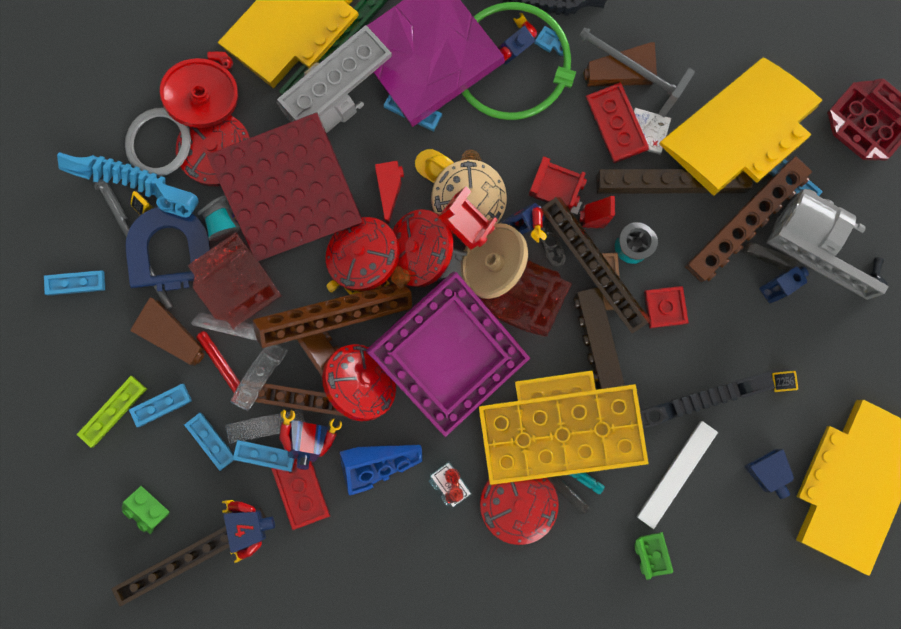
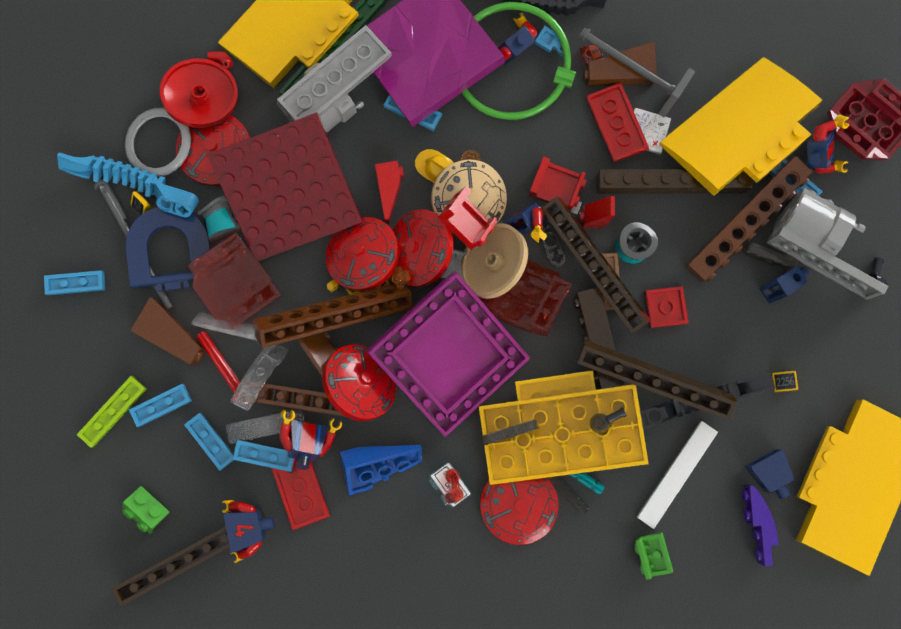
none -> clear smoke beam [482,419,539,445]
none -> dark brown brick [577,339,737,420]
none -> tile [579,44,603,66]
none -> black bar [590,407,627,434]
none -> dark purple slope [742,485,779,566]
none -> torso [807,115,849,174]

